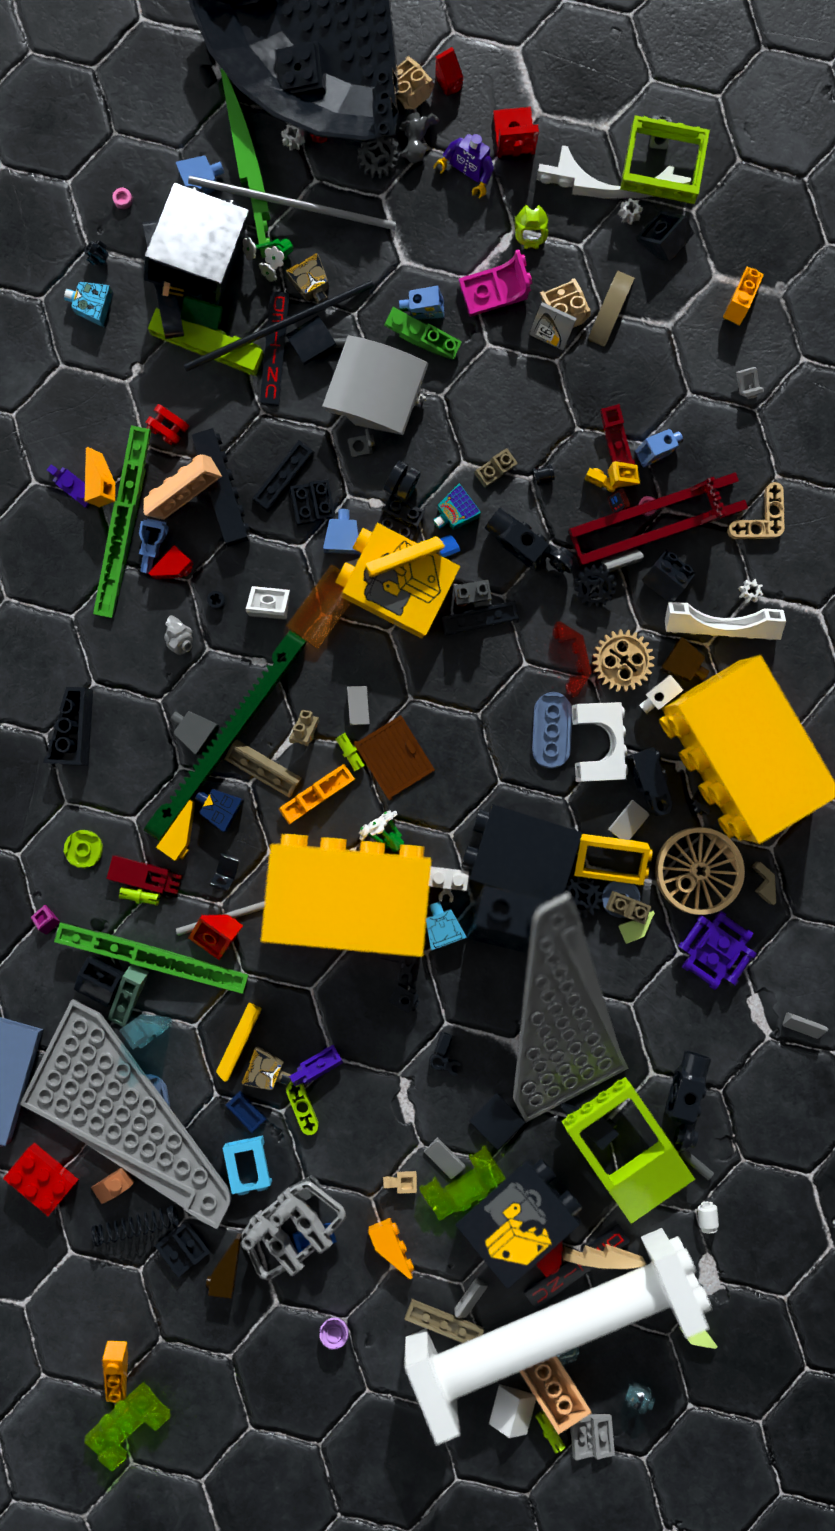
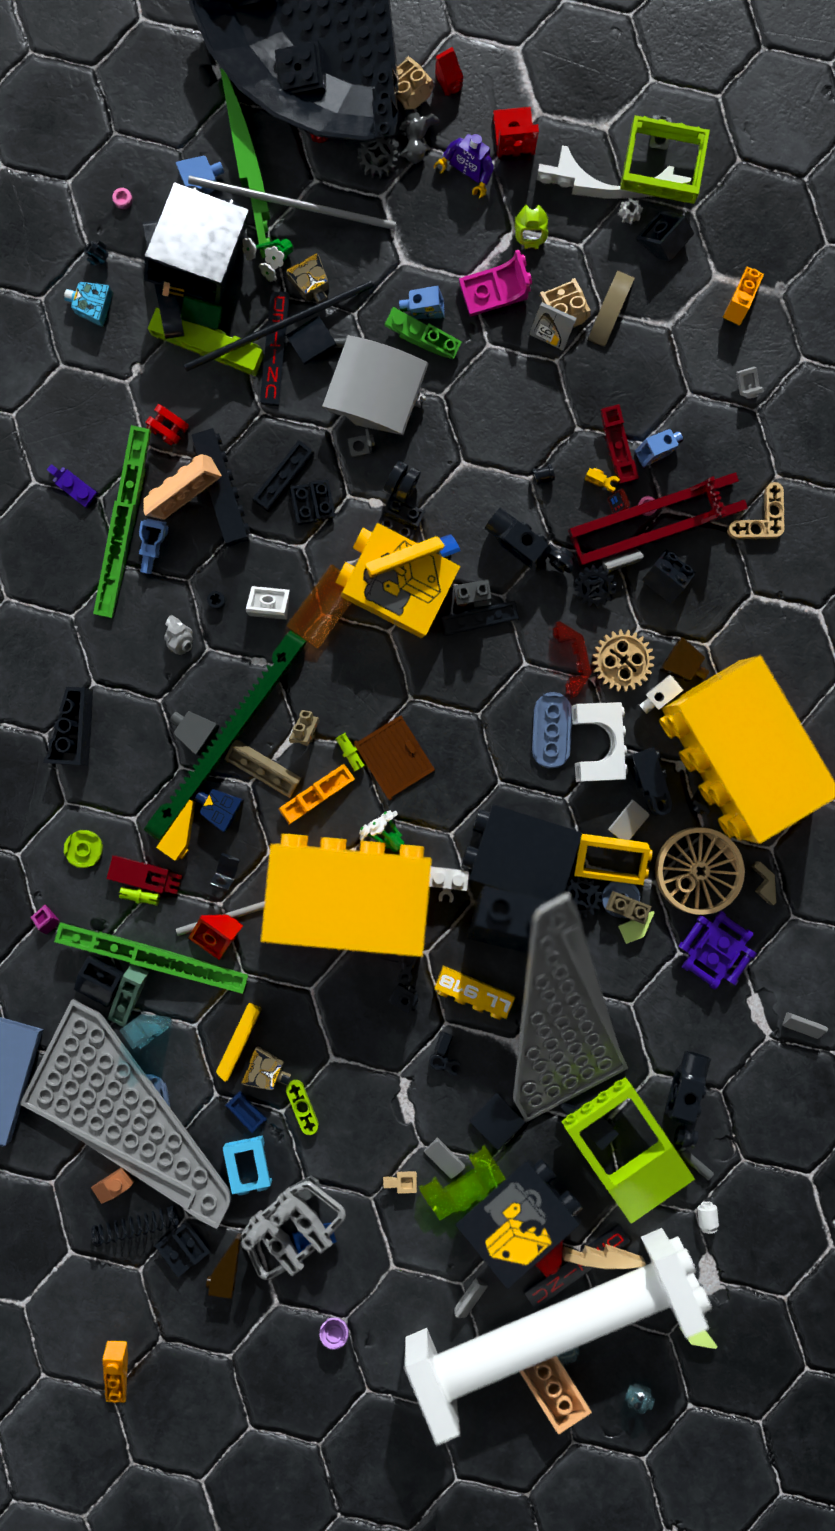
red brick [3,1143,79,1216] -> none
clear neon green bracket [84,1382,170,1472] -> none
light orange slope [85,447,115,507] -> none
red slope [148,545,194,579] -> none
white gear [281,125,305,150] -> none
dark purple hinge [289,1045,343,1087] -> none
medium blue torso [323,509,361,554] -> none
light grey slope [347,686,370,726] -> none
light orange slope [368,1218,414,1279] -> none
dark tan plate [404,1299,484,1343] -> none
medium azure torso [426,901,466,950] -> none
torso [433,483,481,530] -> none
dark tan slope [474,448,518,488] -> none
white slope [489,1384,536,1438] -> none
lime pin [535,1410,565,1453] -> none
light grey slope [570,1414,615,1460] -> none
yellow slope [608,461,641,489] -> none
white arch [665,602,786,640] -> none
white gear [738,579,763,603] -> none
none -> yellow brick [434,966,515,1020]

